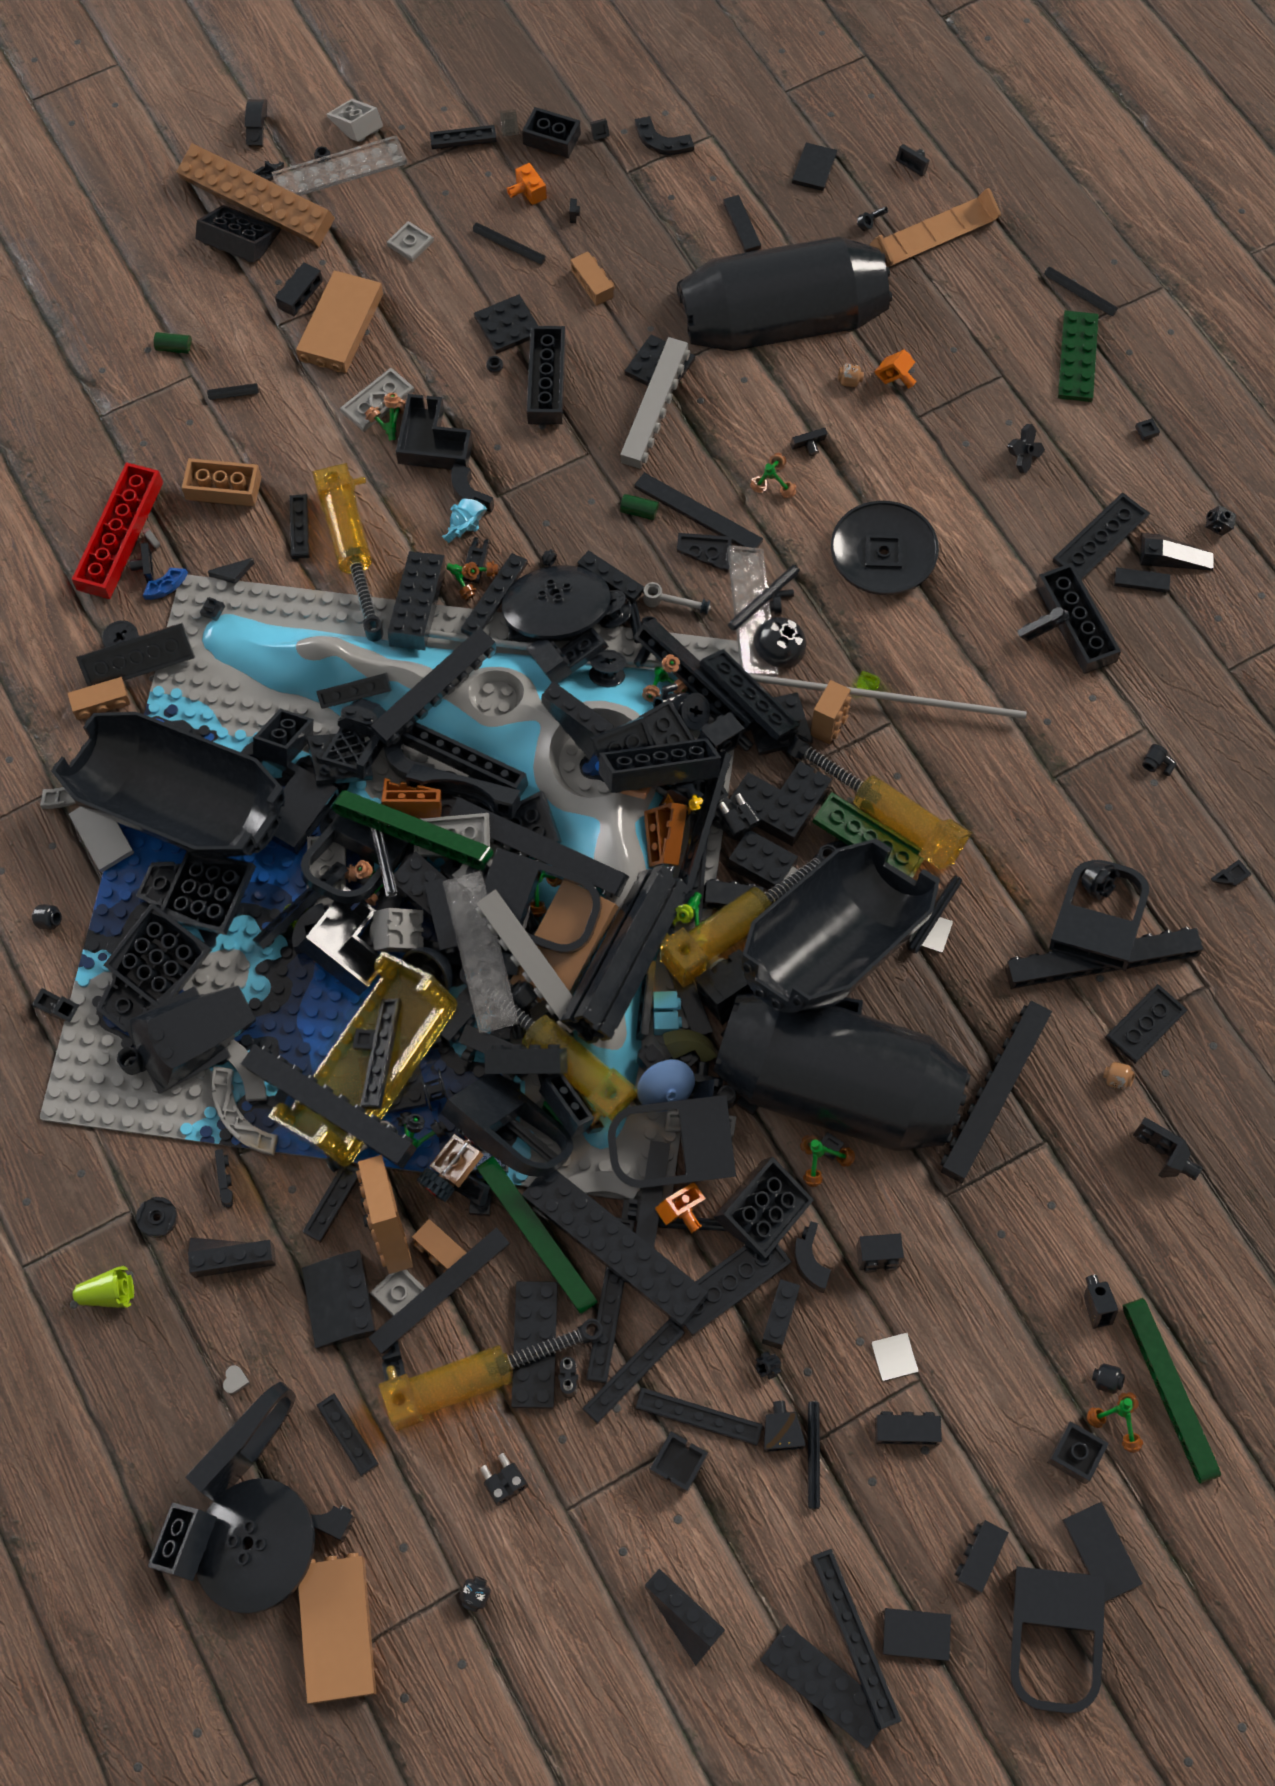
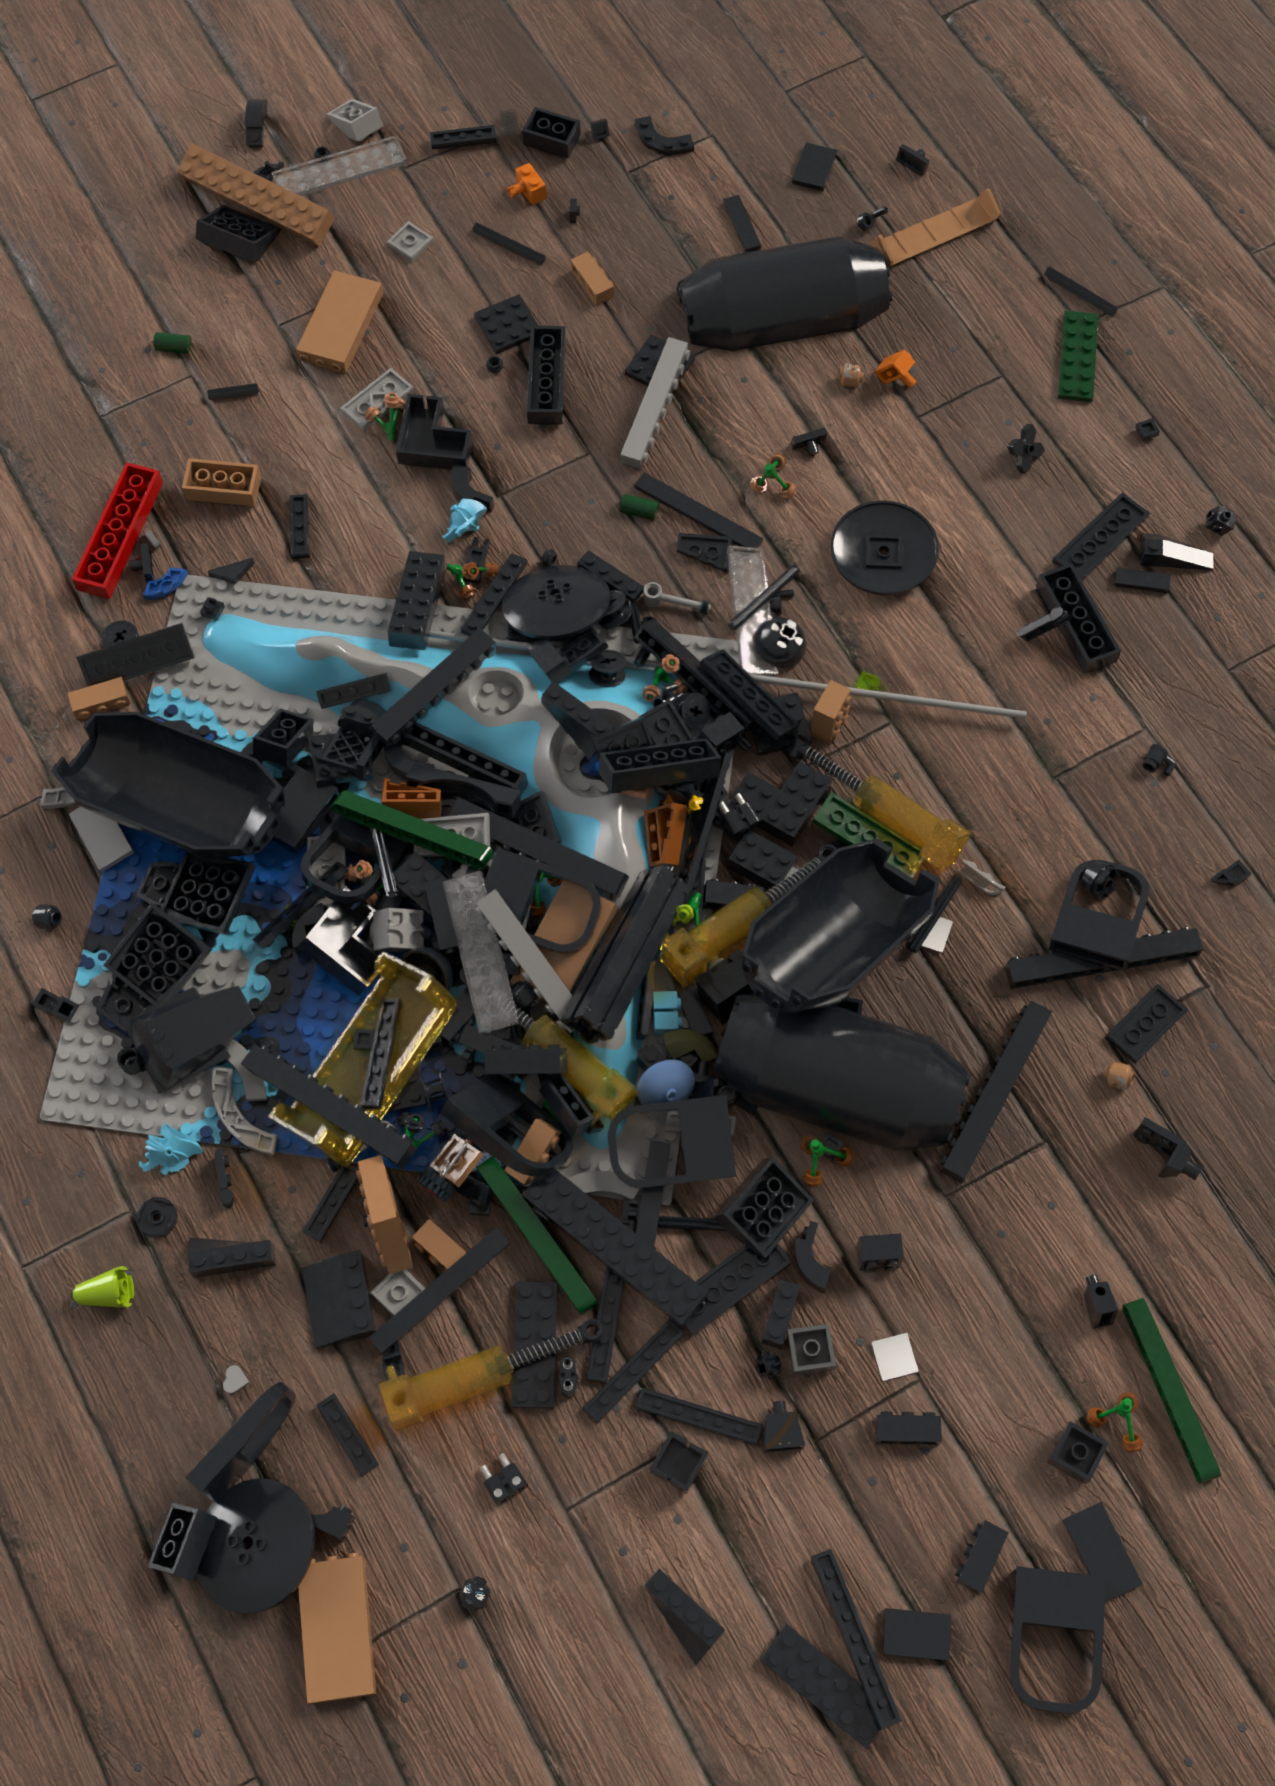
black brick [275,262,323,317] -> none
clear yellow piece [312,463,384,642] -> none
orange brick [655,1182,706,1234] -> none
black axle [808,1401,820,1510] -> none
black head [1092,1363,1125,1394] -> none
none -> medium azure helmet [139,1123,203,1175]
none -> medium nougat brick [504,1119,561,1184]
none -> dark grey brick [786,1324,836,1376]
none -> light grey piece [956,859,1006,895]

